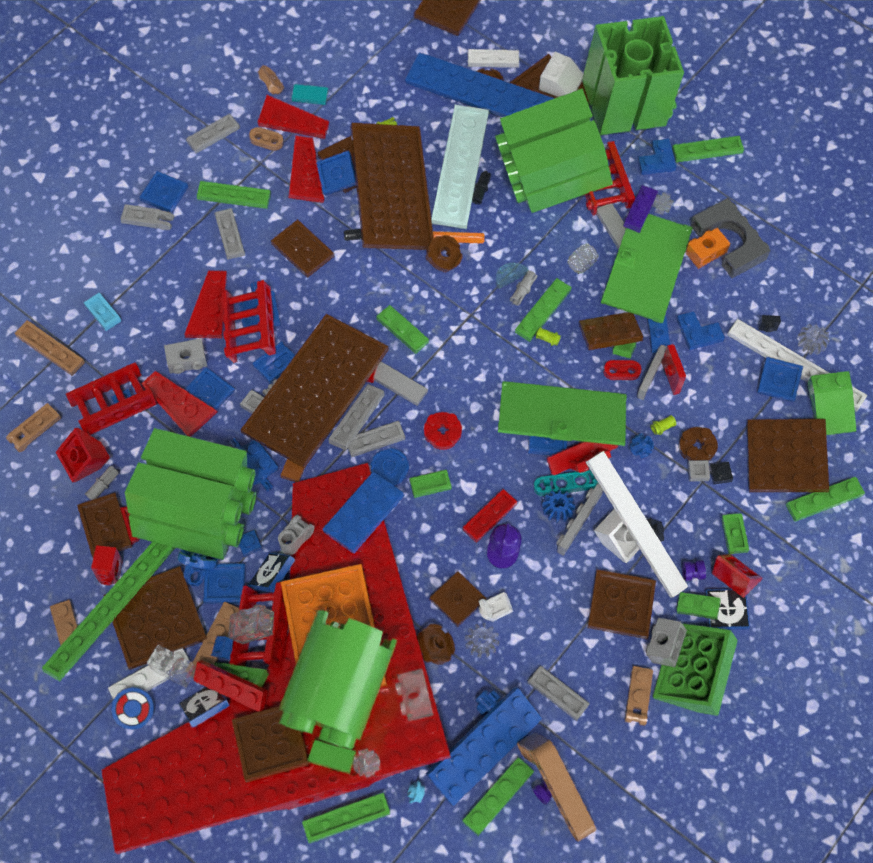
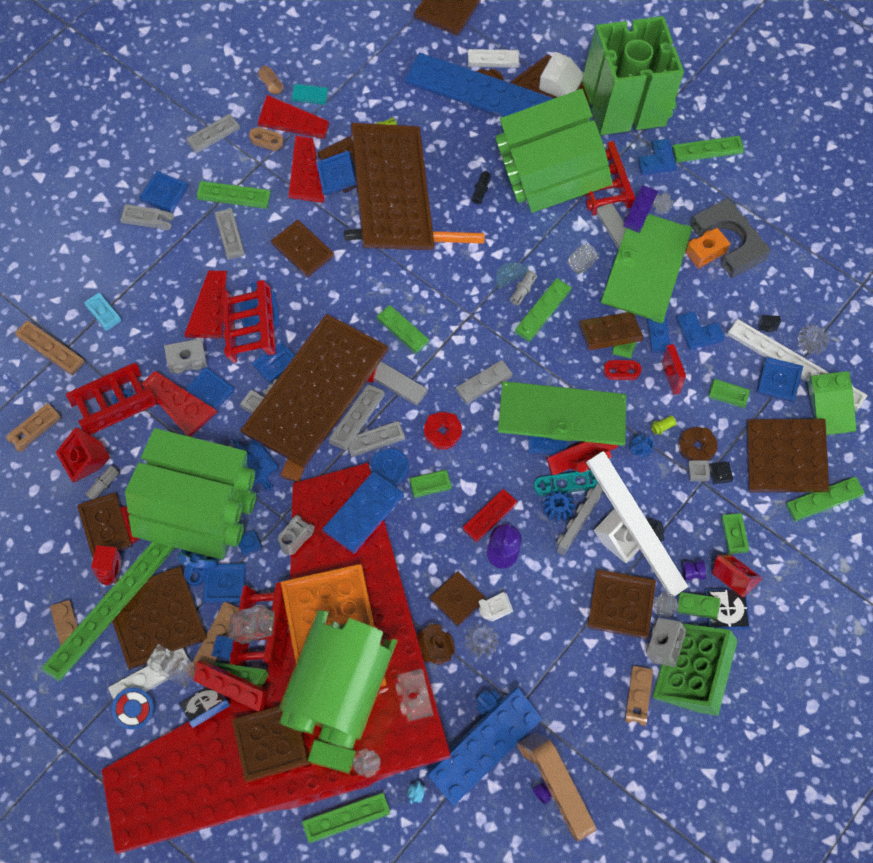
tile [248,553,295,593] -> none
reddish brown plate [425,235,462,273] -> none
light aqua plate [432,105,489,229] -> none
bright green plate [462,757,534,836] -> none
light grey tile [528,666,590,721] -> none
lime pin [536,327,561,346] -> none
light grey tile [637,345,667,400] -> none
none -> light grey plate [456,360,513,405]
none -> clear gear [653,593,679,617]
none -> bright green tile [708,379,750,409]

